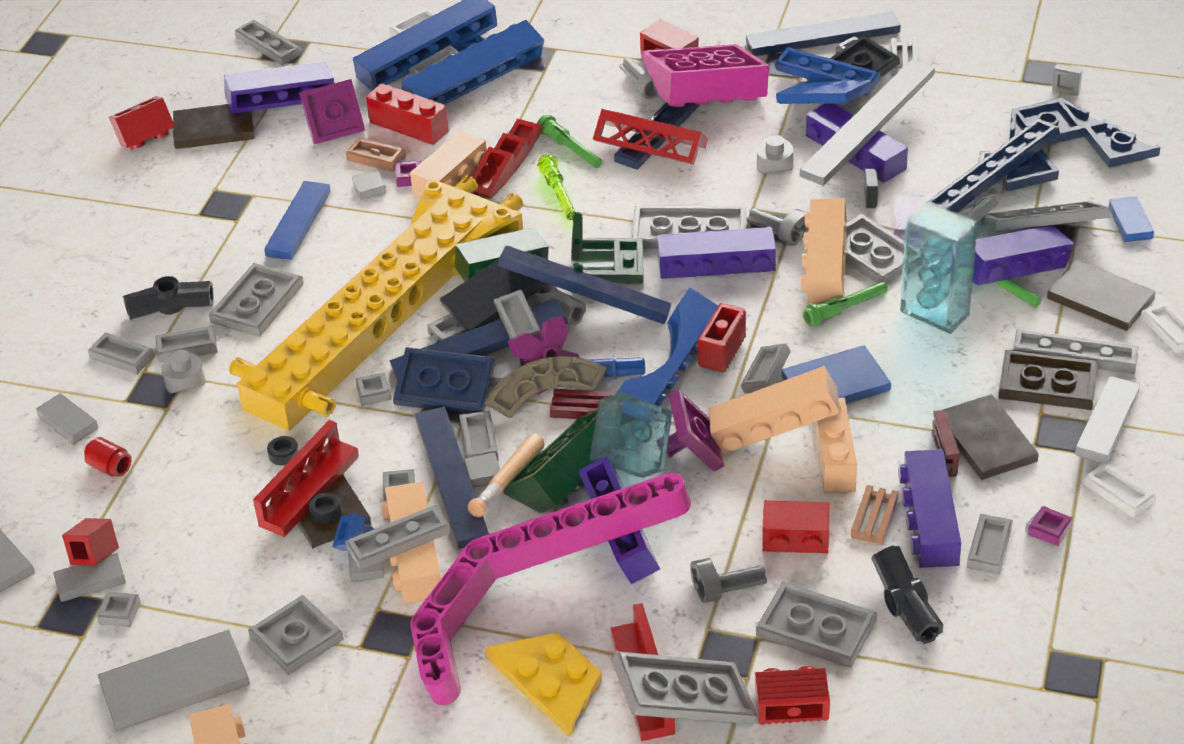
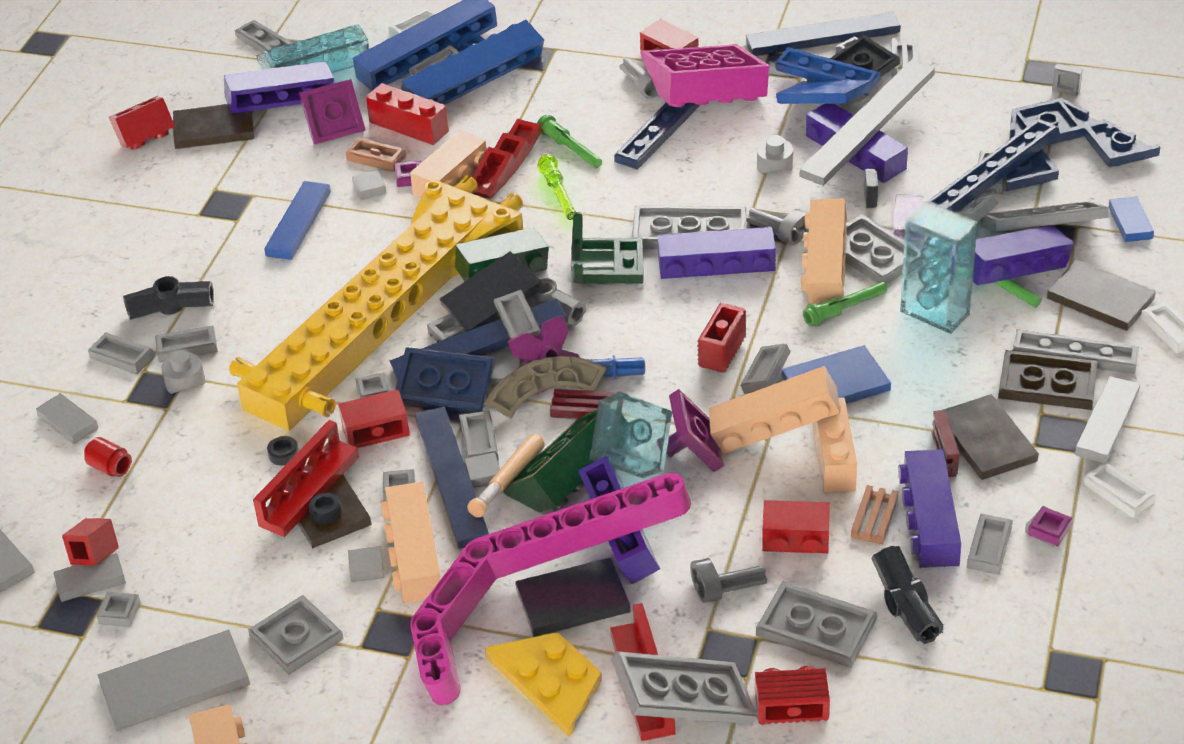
light grey tile [209,263,304,336] -> none
blue tile [332,513,374,551] -> none
light grey tile [345,505,450,570] -> none
dark blue tile [497,245,672,324] -> none
red fence [592,108,708,165] -> none
blue arch [609,287,718,437] -> none
none -> clear light blue slope [256,24,369,73]
none -> red brick [338,389,410,448]
none -> black tile [515,557,631,637]

